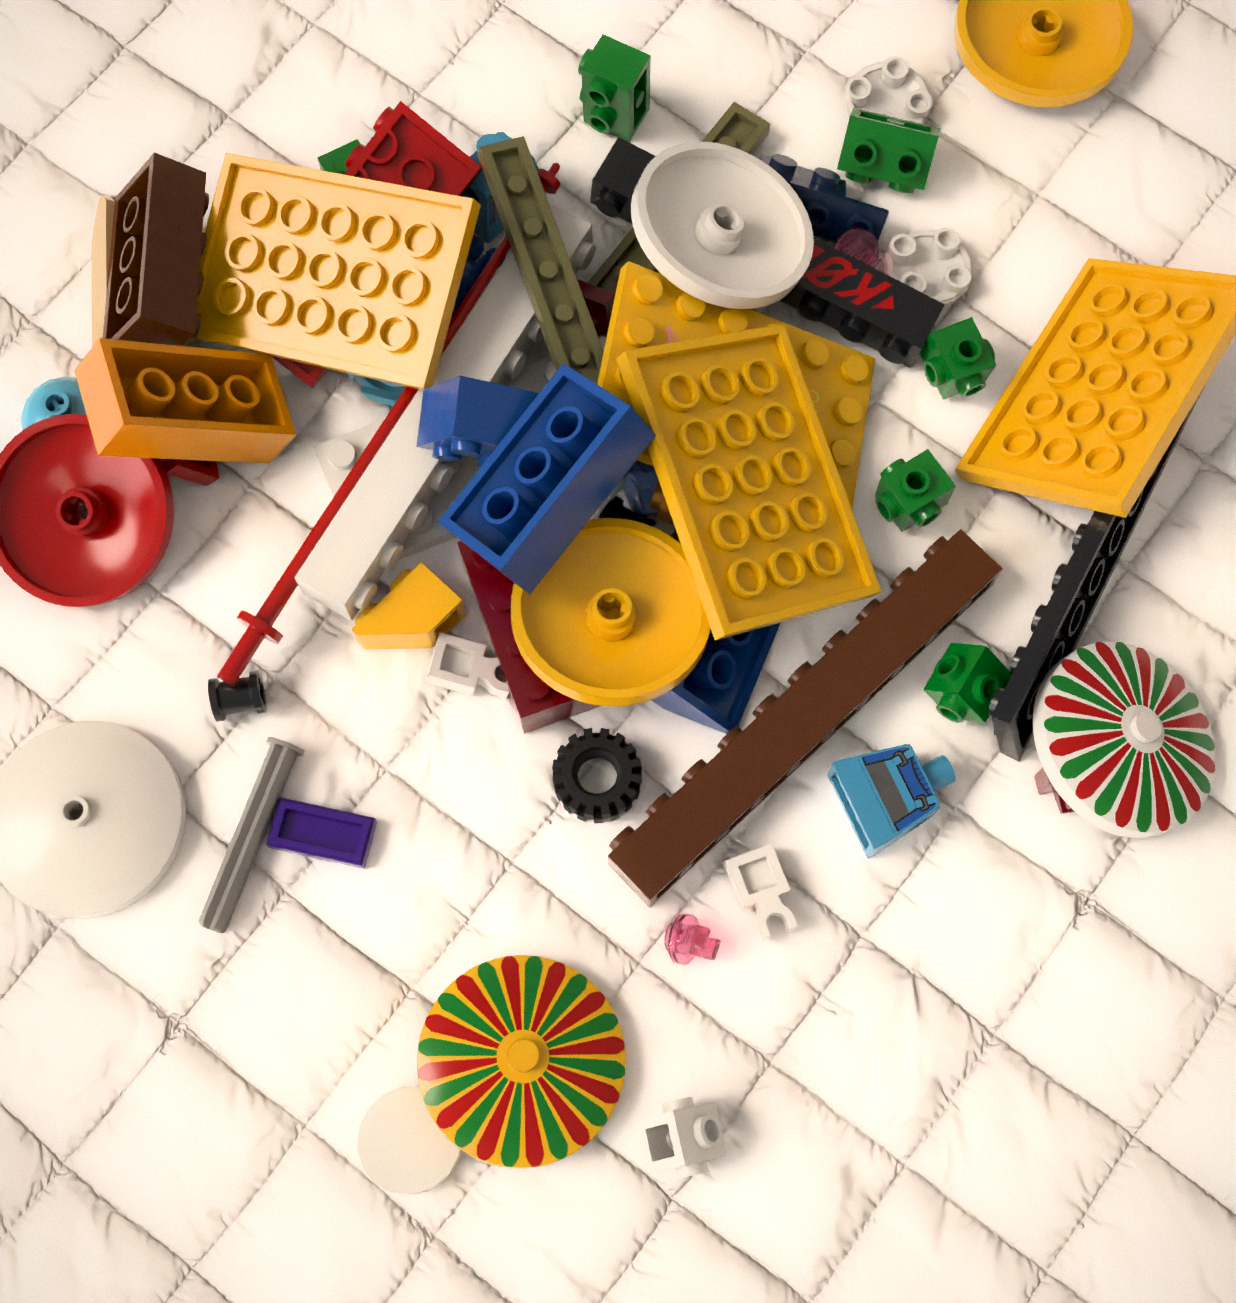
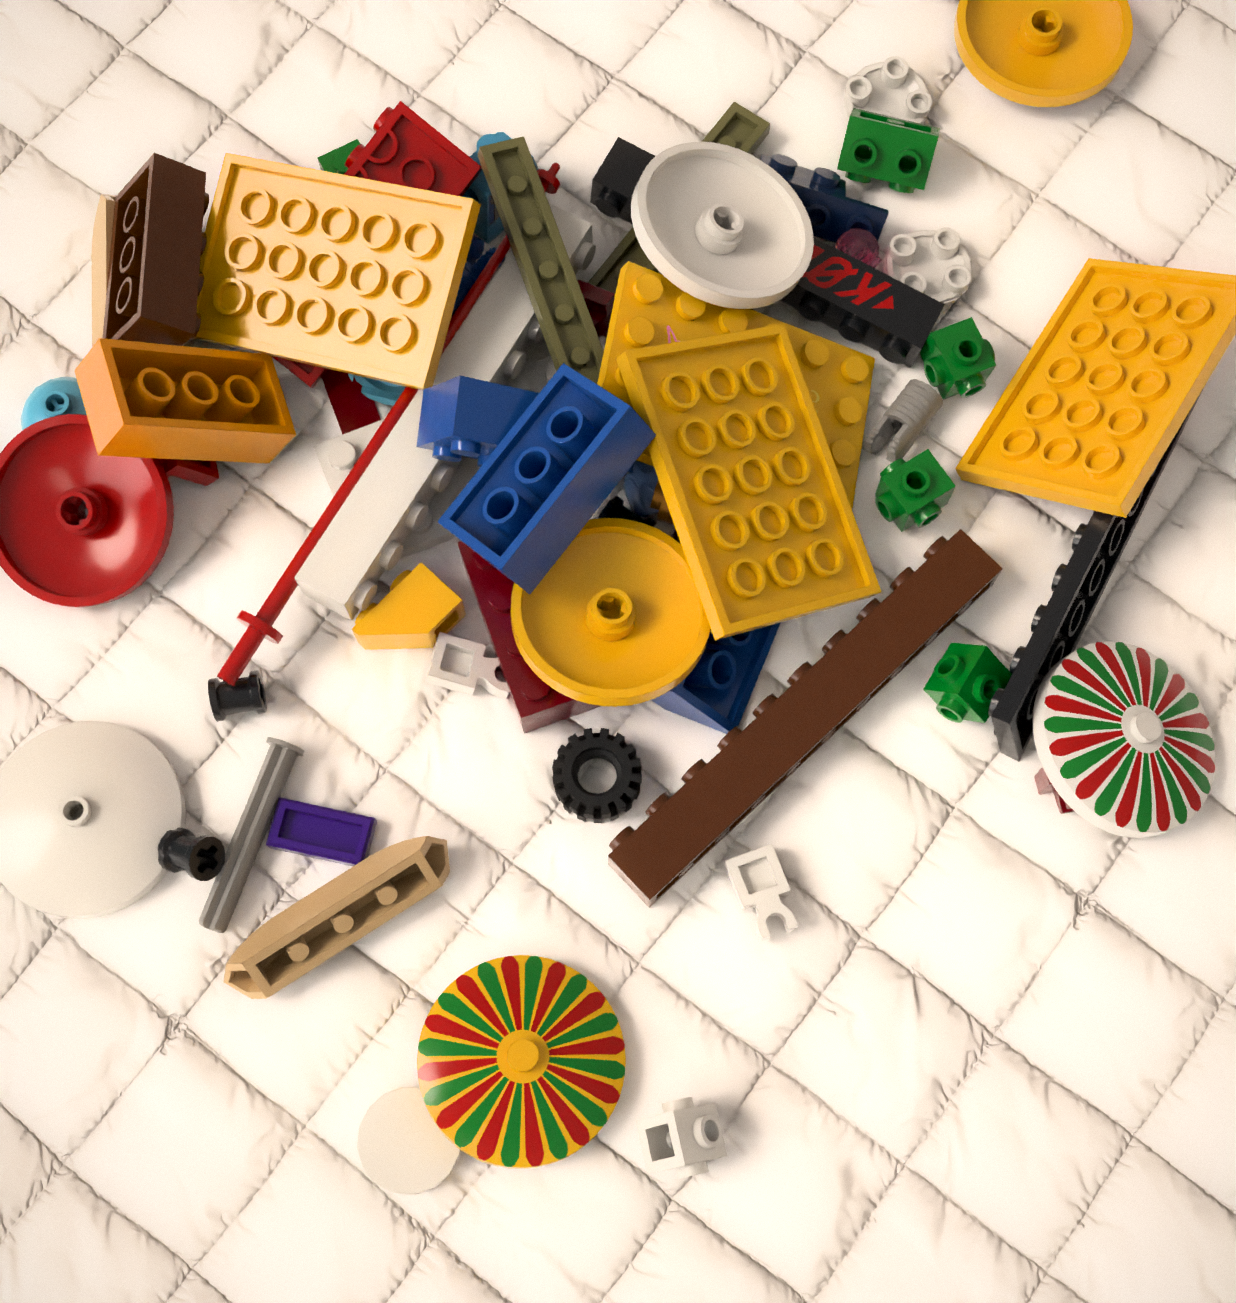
green brick [578,34,651,142] -> none
clear pink plate [664,913,721,965] -> none
dark azure torso [827,744,956,859] -> none
none -> black bush [158,828,226,881]
none -> tan brick [223,836,450,999]
none -> dark red sticker [322,369,381,435]
none -> light grey hinge [862,379,943,462]

